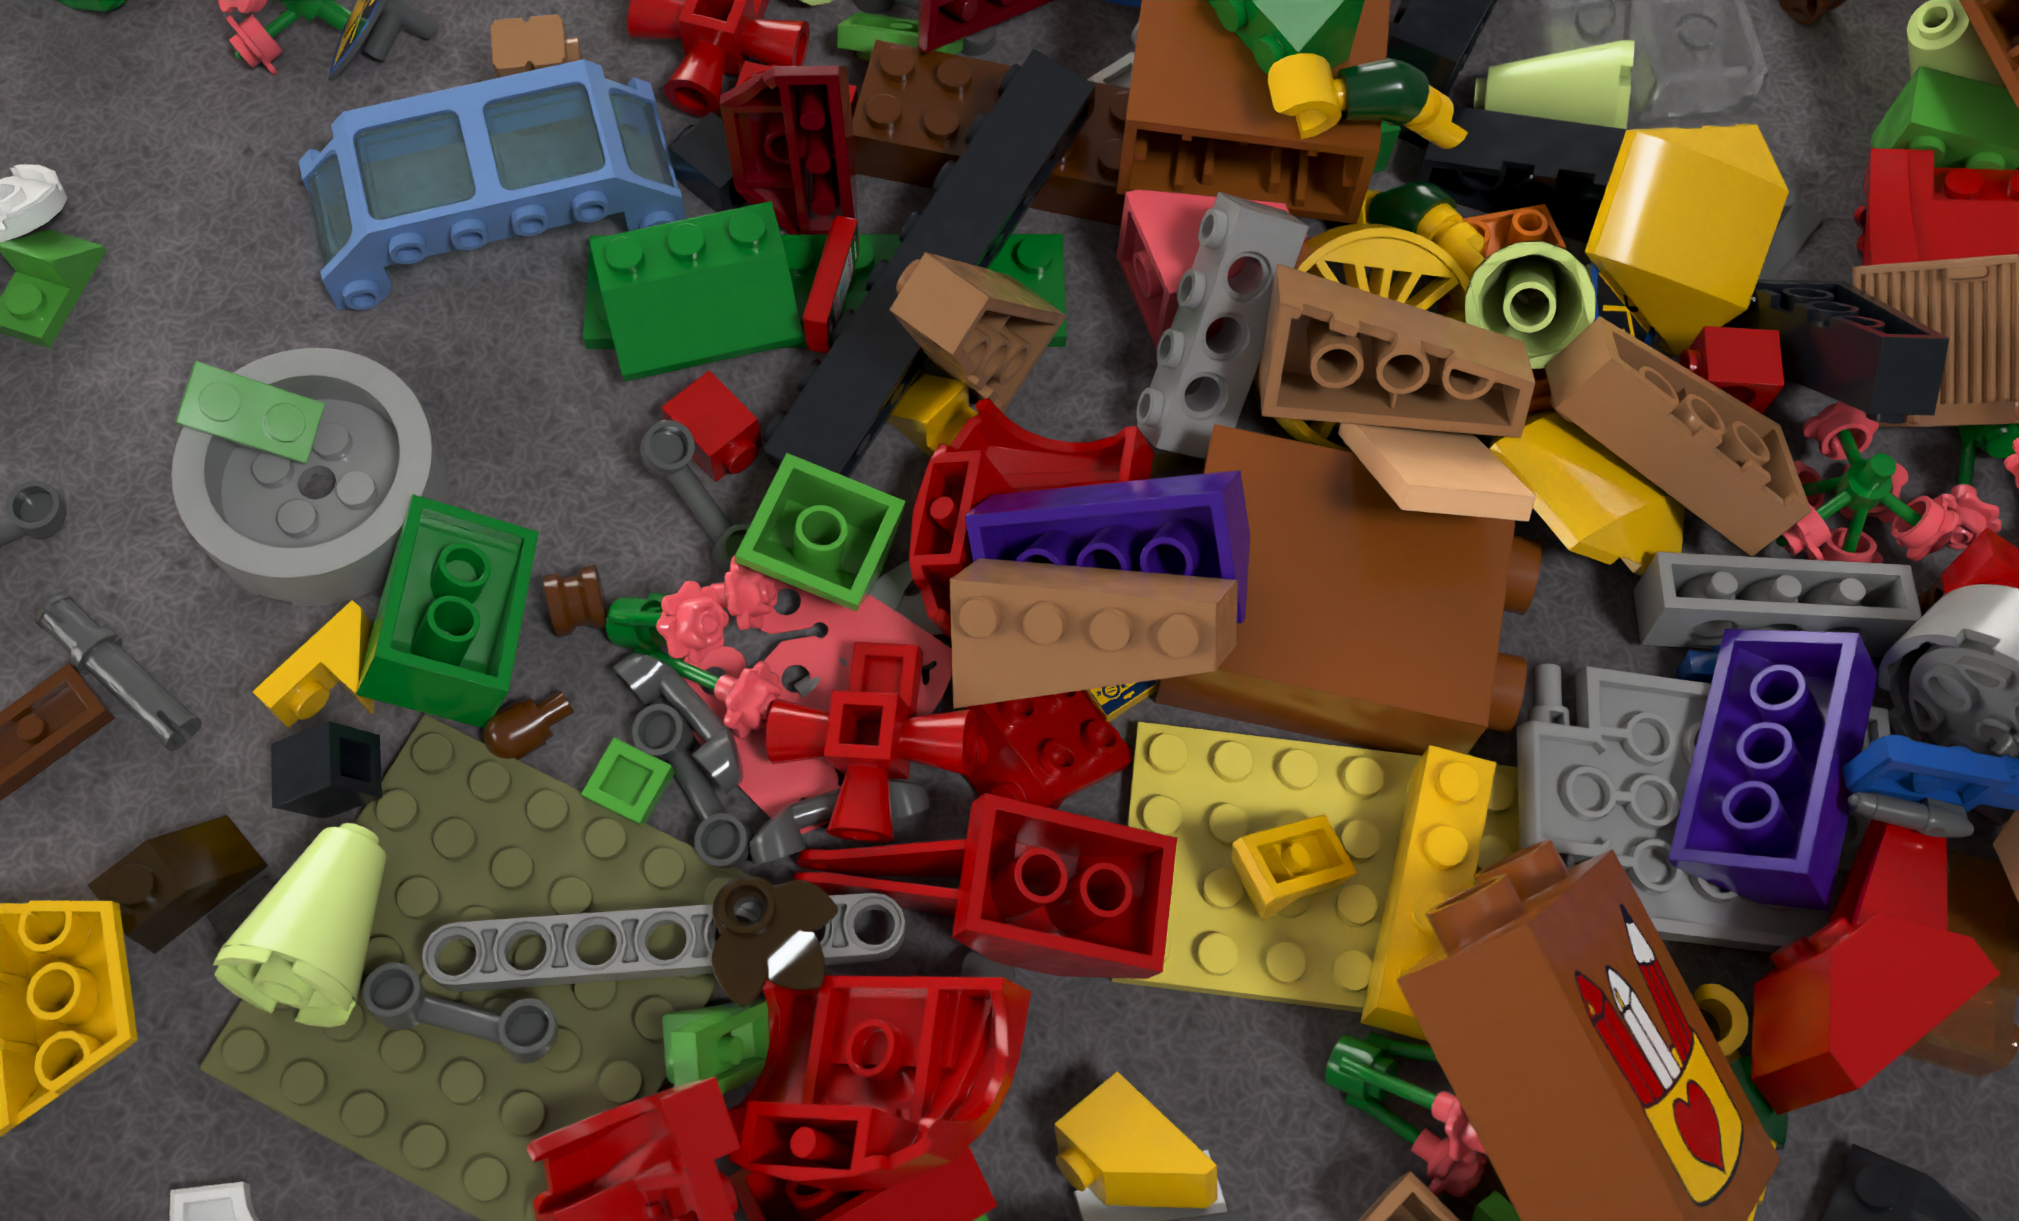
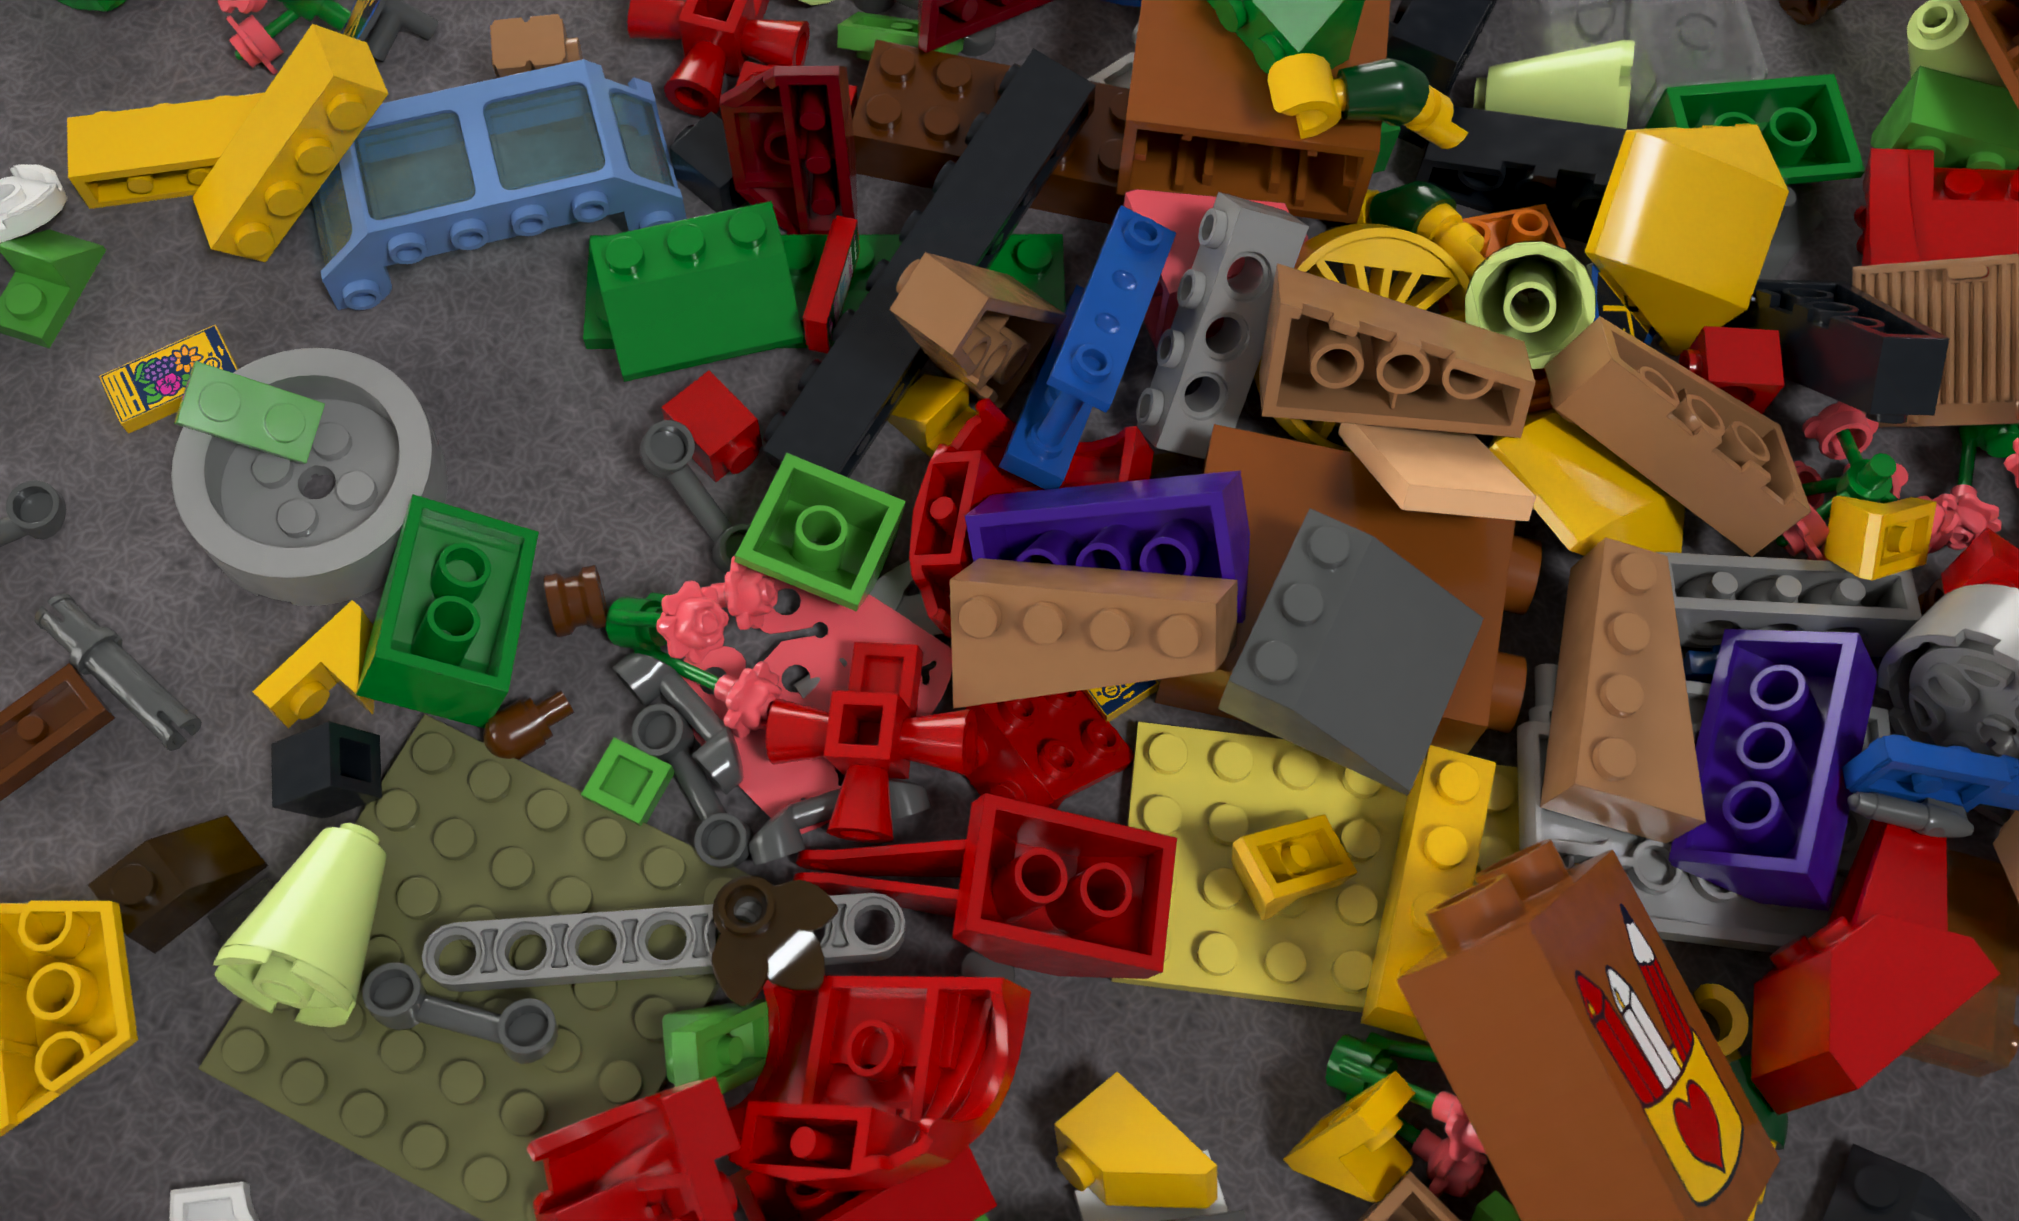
none -> yellow brick [67,92,265,209]
none -> tile [99,325,239,434]
none -> yellow brick [192,24,389,262]
none -> blue fence [998,205,1176,490]
none -> dark grey slope [1218,508,1484,796]
none -> yellow slope [1283,1071,1415,1203]
none -> medium nougat wedge [1540,537,1706,844]
none -> green slope [1644,74,1866,184]
none -> yellow slope [1824,496,1937,581]

